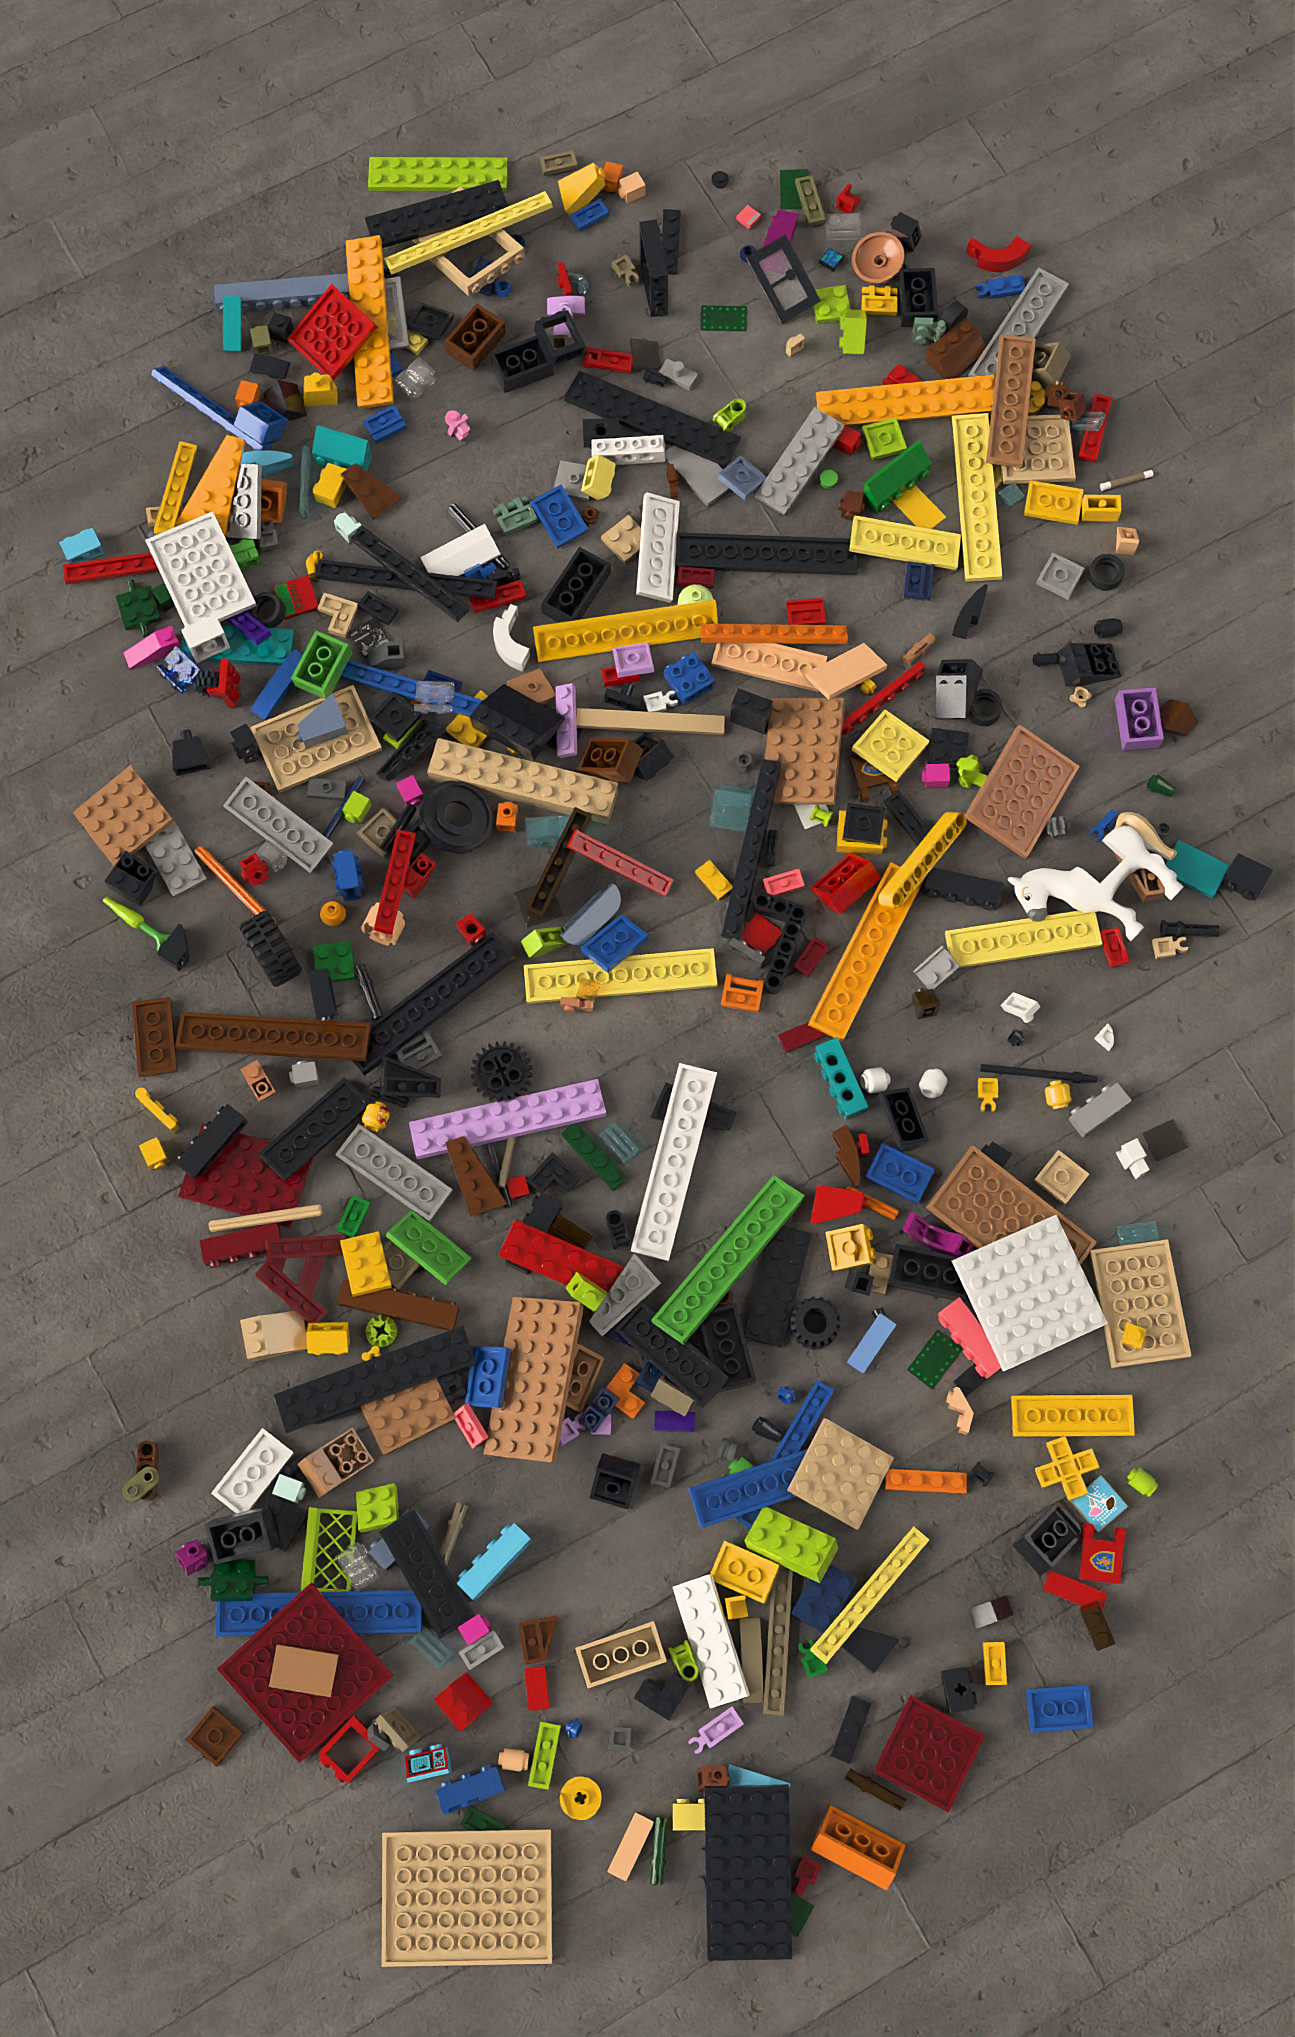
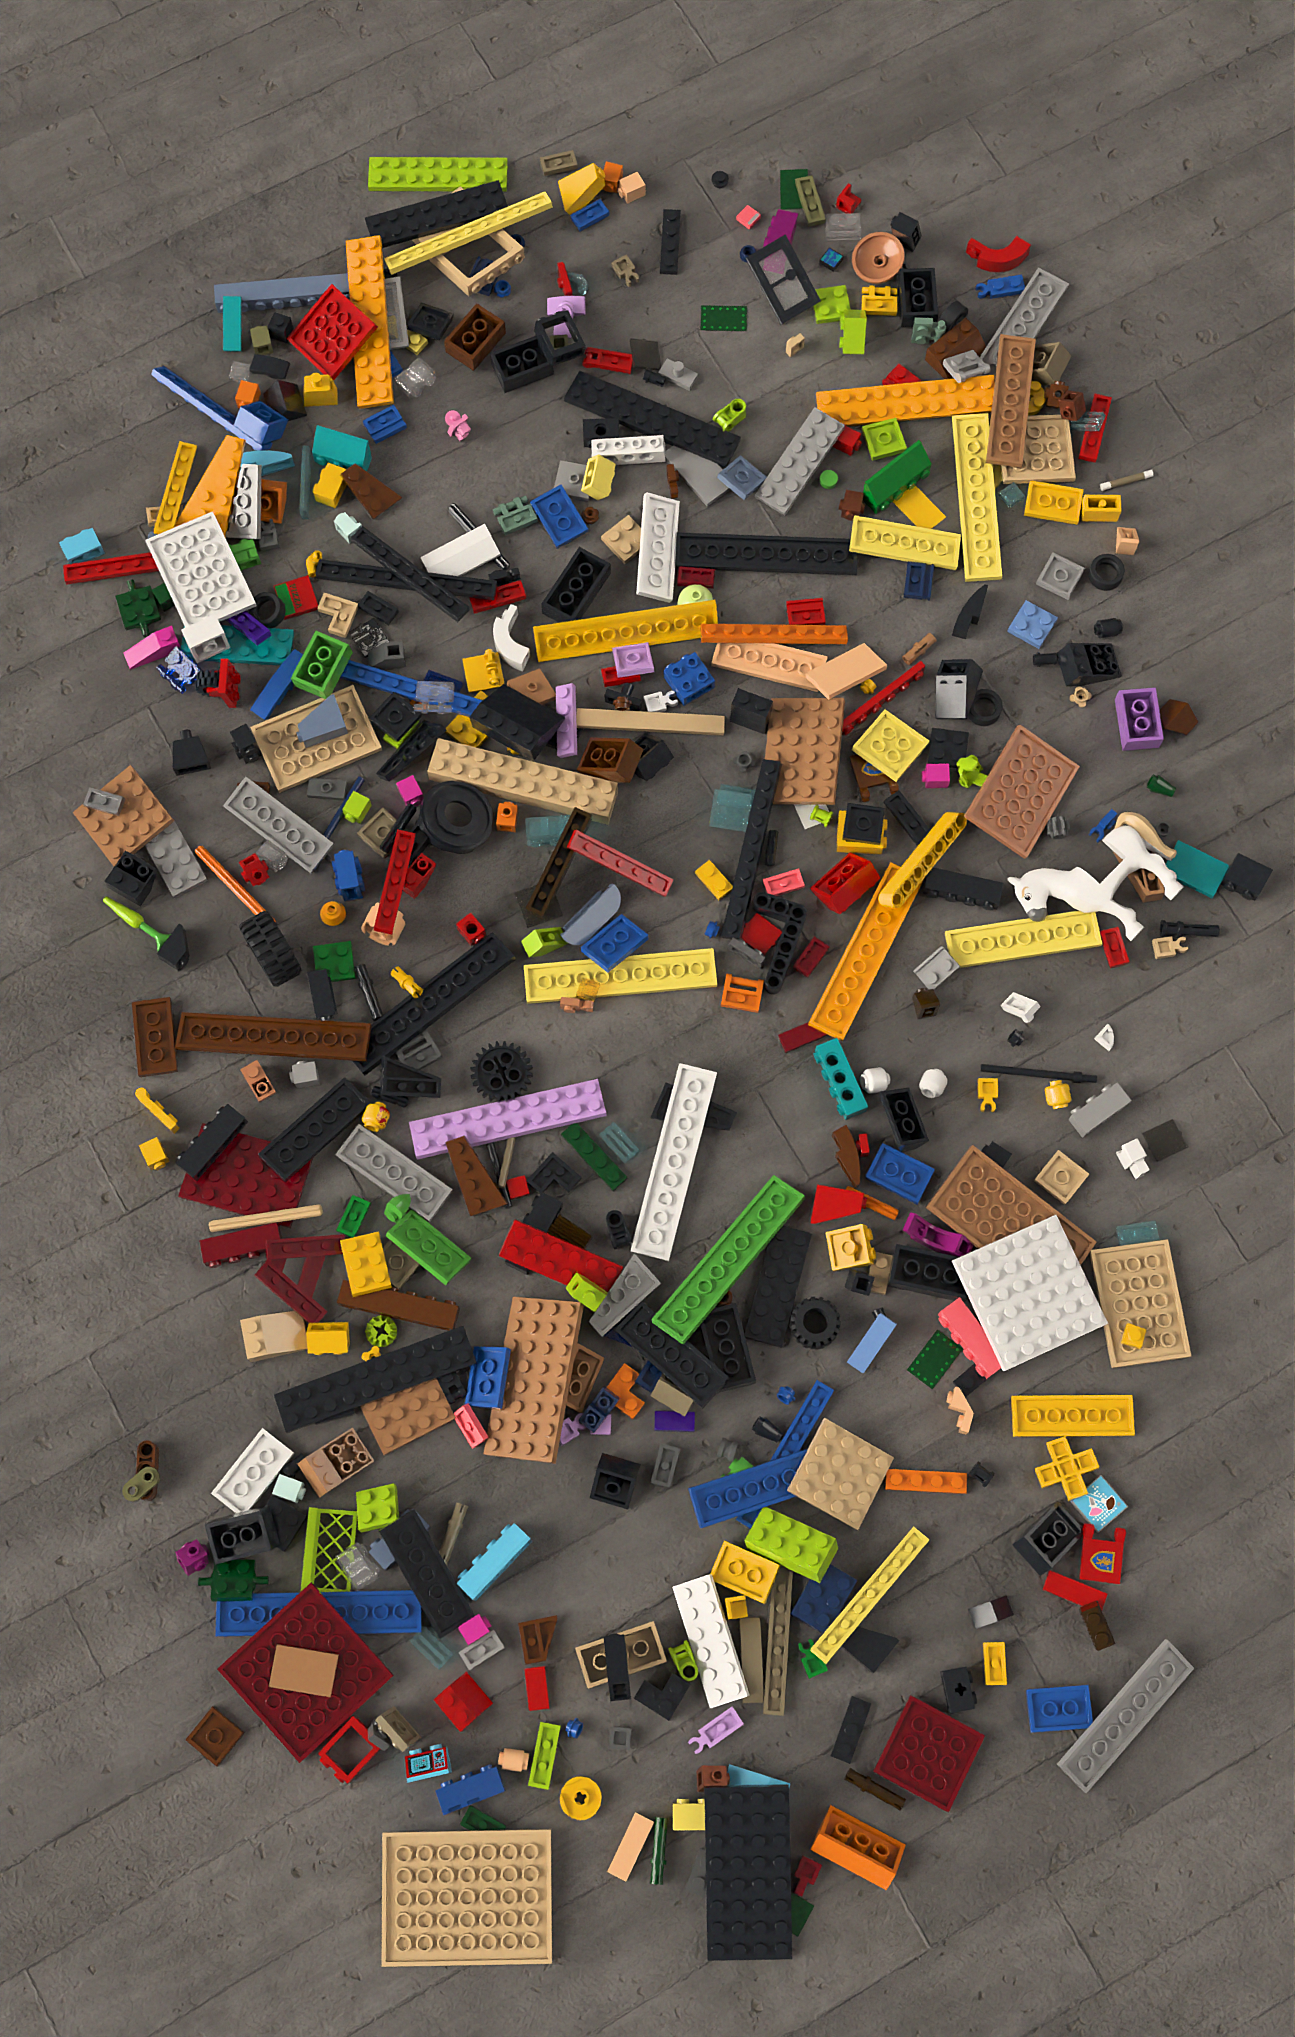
blue plate [463,562,497,580] -> none
black window [639,219,668,317] -> none
lime brick [1127,1467,1158,1497] -> none
none -> flat silver plate [83,787,125,816]
none -> clear tile [229,361,251,382]
none -> bright green plate [384,1194,411,1223]
none -> yellow pin [391,966,423,998]
none -> yellow hinge [462,649,505,693]
none -> black slope [604,1633,631,1701]
none -> reddish brown plate [613,697,632,711]
none -> blue plate [704,921,720,939]
none -> light grey plate [943,350,991,383]
none -> medium blue plate [1007,600,1058,649]
none -> light grey plate [1057,1639,1194,1793]

